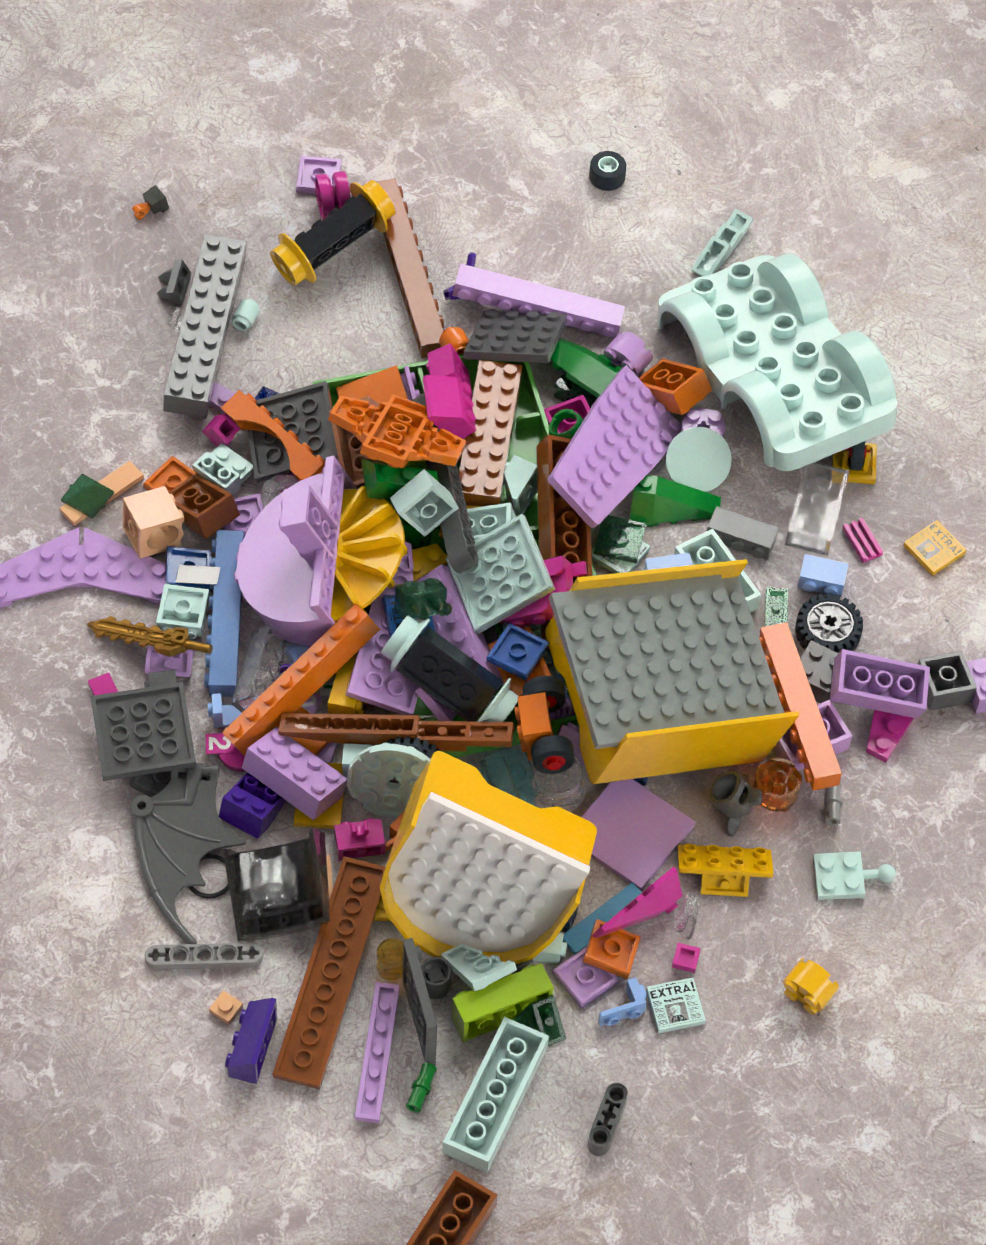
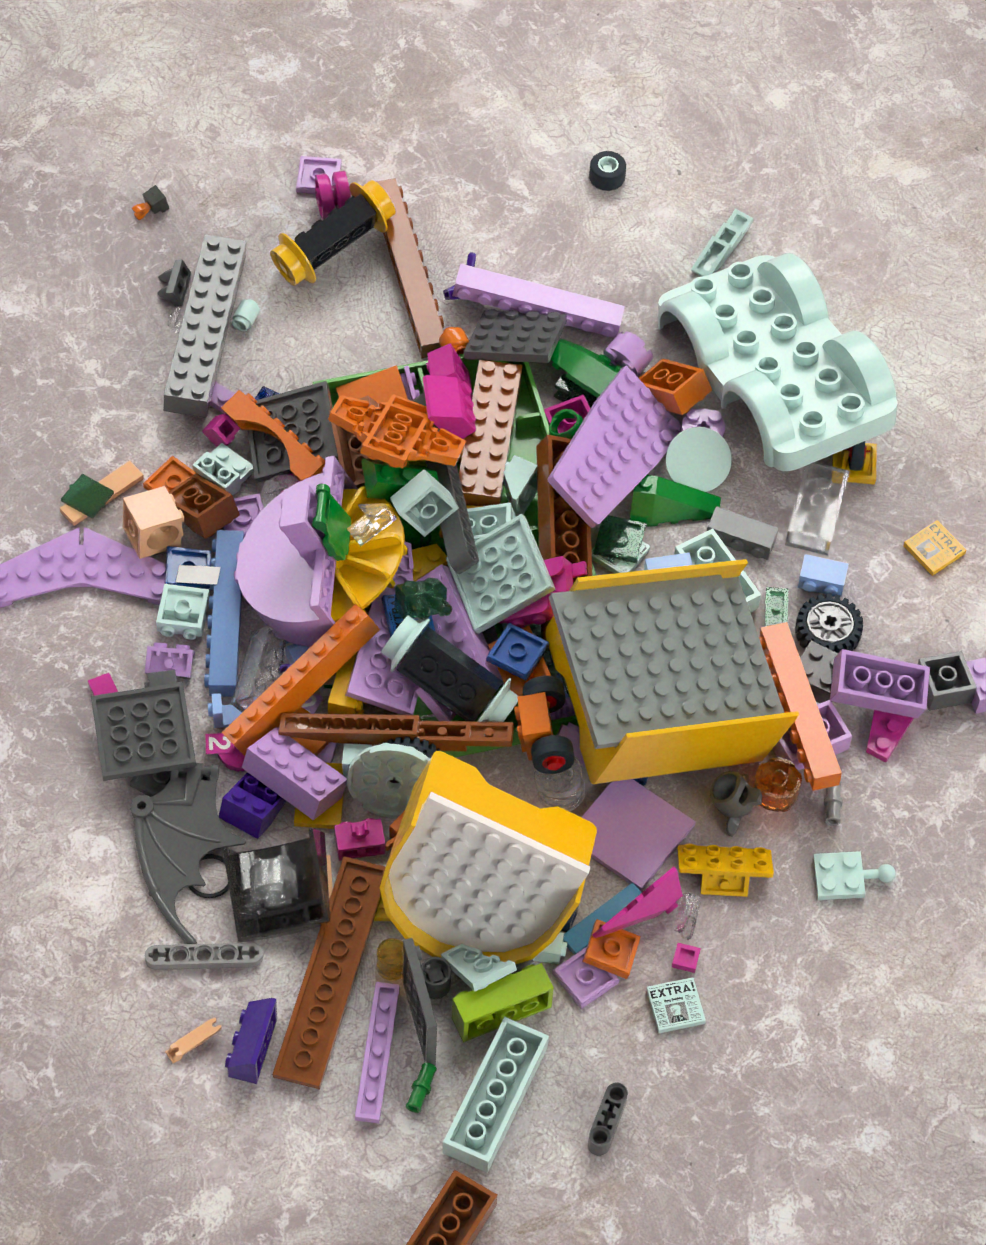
pearl gold bar [87,616,213,657] -> none
light nougat plate [209,991,243,1025] -> none
clear light blue wedge [479,749,539,808] -> none
clear green slope [513,994,567,1046] -> none
light blue bracket [598,977,647,1026] -> none
yellow brick [783,958,839,1015] -> none
dark pink tile [842,518,883,563] -> none
none -> light nougat piece [165,1018,222,1063]
none -> green piece [312,484,351,561]
none -> clear slope [347,503,397,546]

